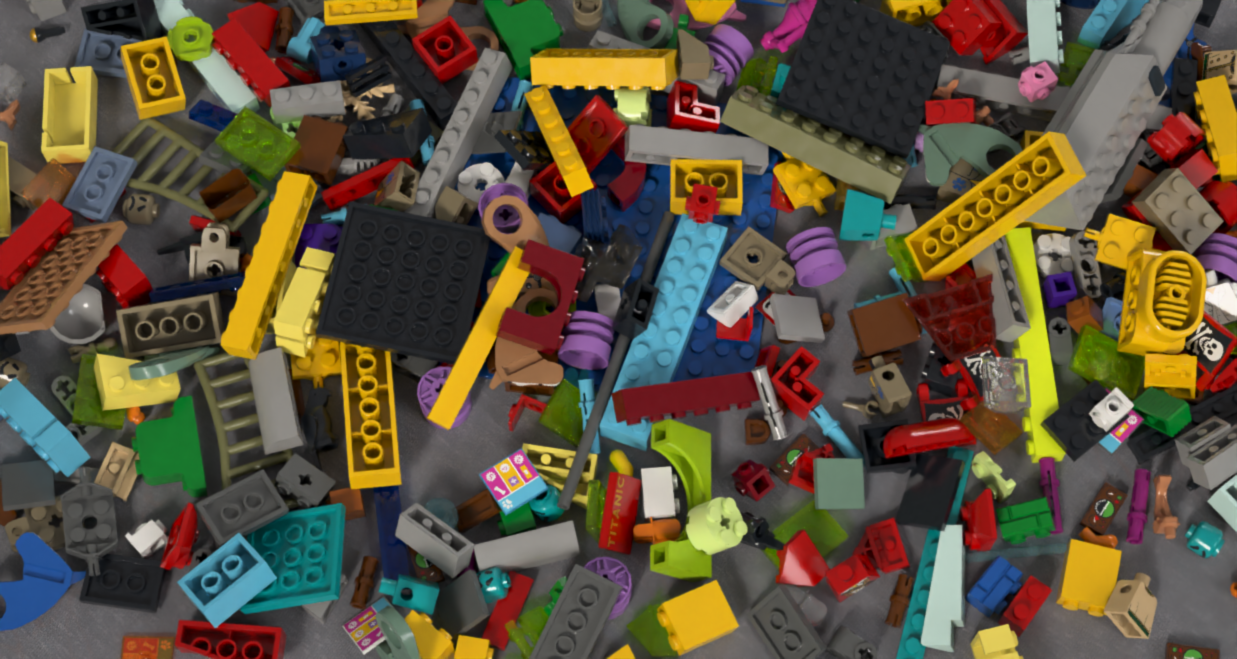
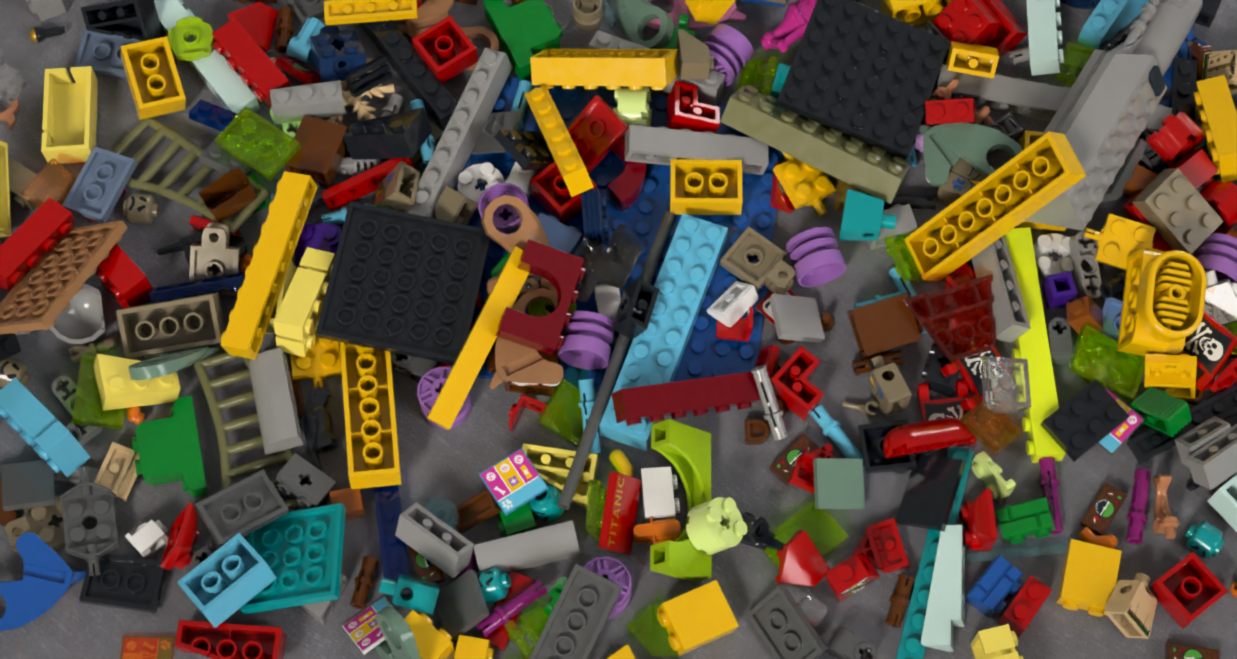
red brick [685,184,720,224] -> none
dark red brick [731,459,775,501] -> none
bright pink brick [1018,61,1058,103] -> none
white brick [1089,387,1134,432] -> none
none -> magenta pin [476,580,547,638]
none -> yellow hinge [946,41,999,79]
none -> red brick [1149,552,1228,629]

